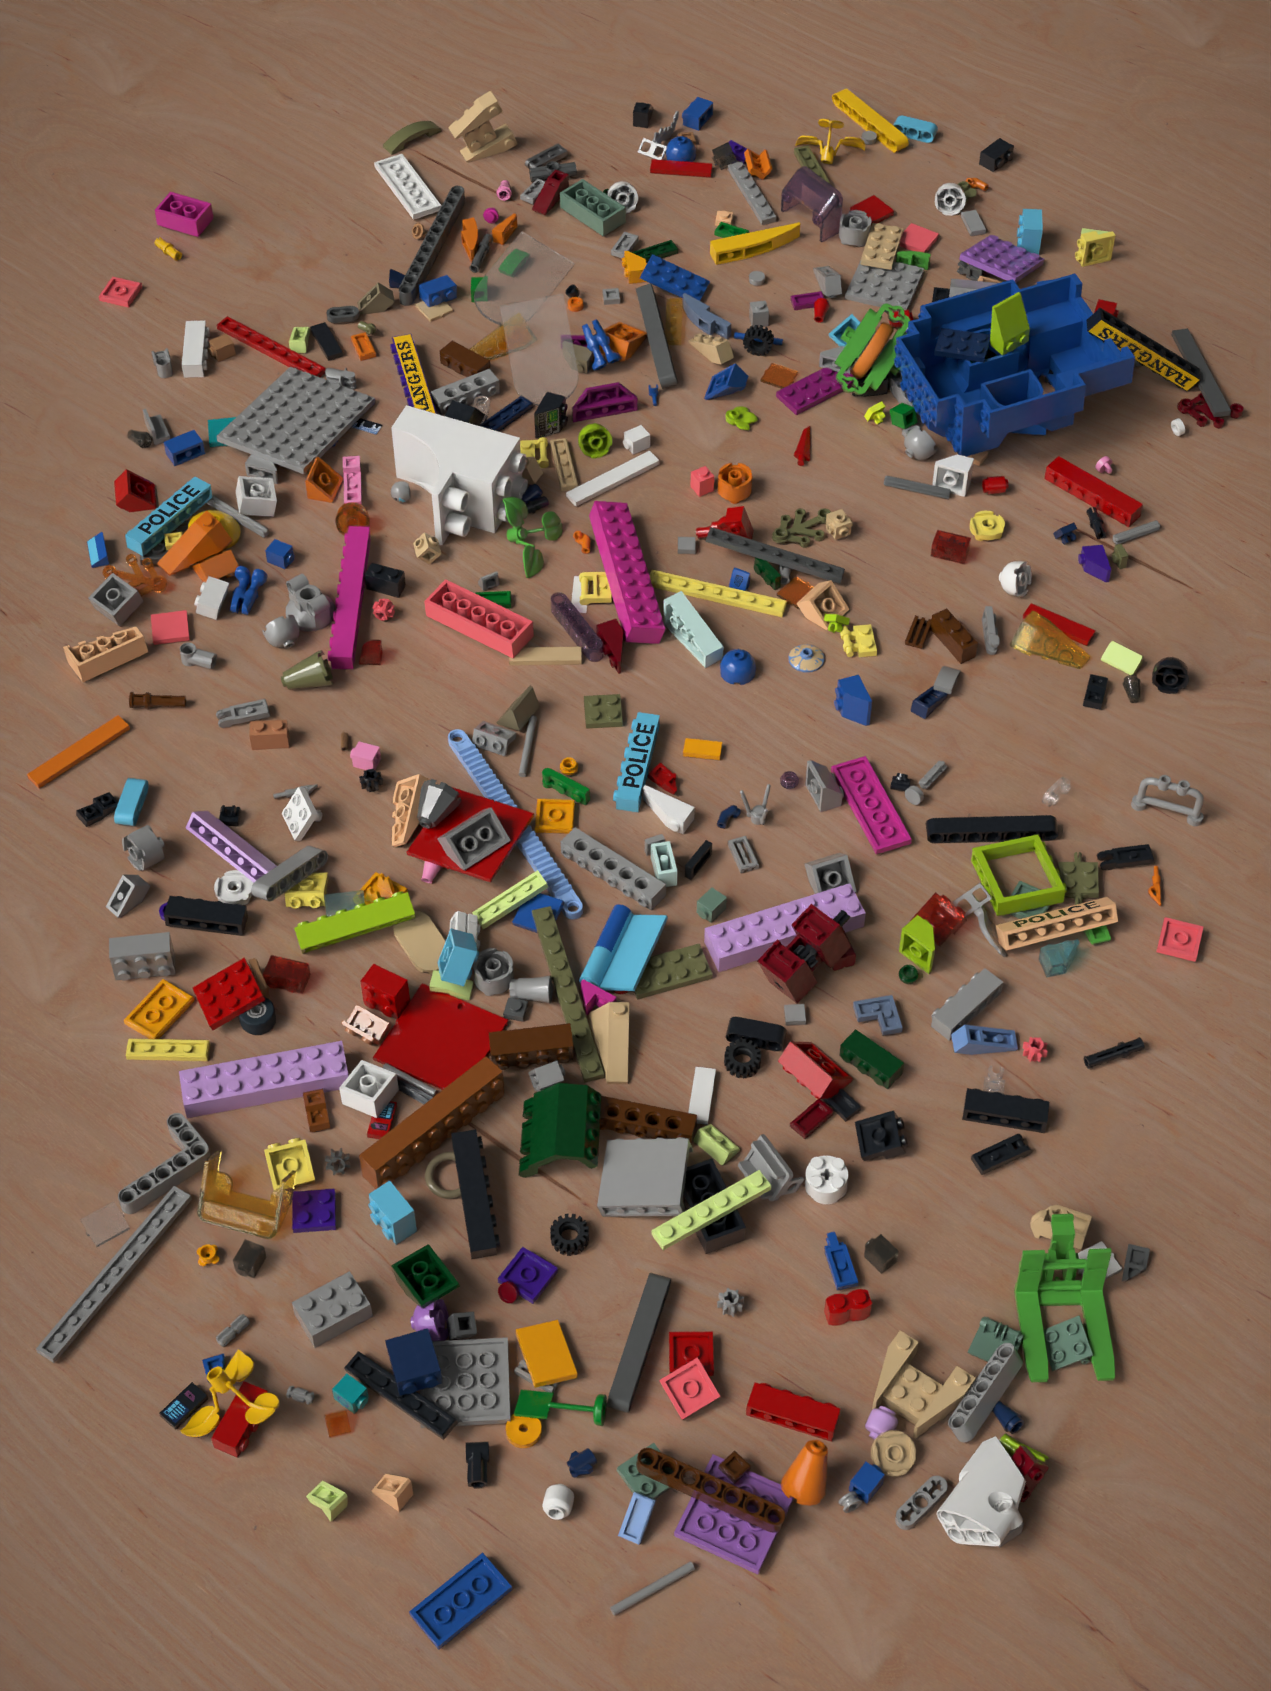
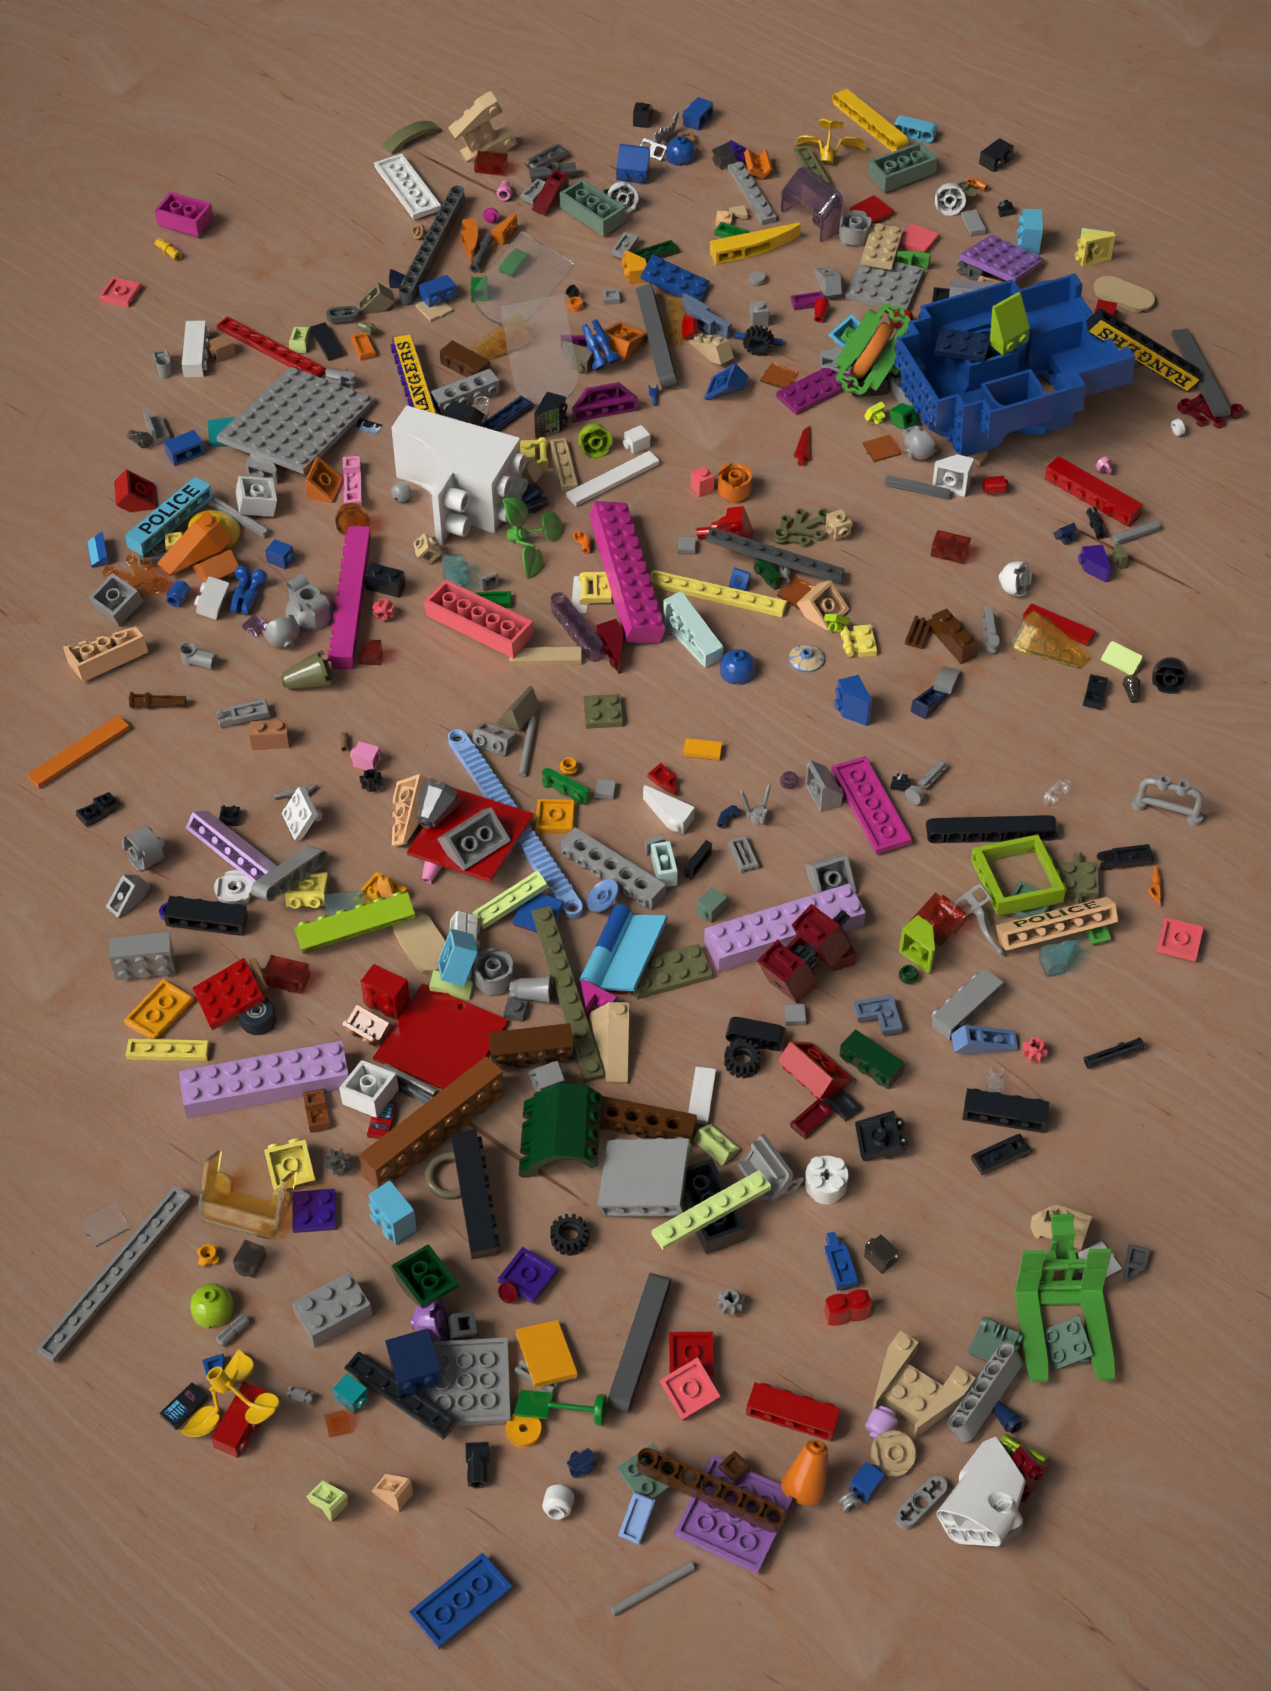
medium azure beam [114,778,149,826] -> none
light grey beam [118,1113,211,1214] -> none
coral tile [151,610,190,645] -> none
medium azure brick [613,712,660,812] -> none
red tile [650,159,712,178] -> none
lime plate [725,406,758,430] -> none
light grey tile [861,131,877,145] -> none
light yellow plate [969,511,1005,541] -> none
none -> blue brick [166,580,190,607]
none -> lime cylinder [190,1283,234,1328]
none -> clear purple tile [242,615,267,637]
none -> clear light blue slope [442,554,468,588]
none -> clear red brick [474,150,508,176]
none -> medium blue dish [586,879,619,912]
none -> light grey tile [595,779,616,799]
none -> blue slope [616,144,650,184]
none -> red slope [682,314,699,340]
none -> tan tile [729,205,748,220]
none -> clear orange piece [863,434,901,462]
none -> sand green brick [868,142,938,193]
none -> black plate [997,200,1015,217]
none -> tan tile [1093,276,1155,313]

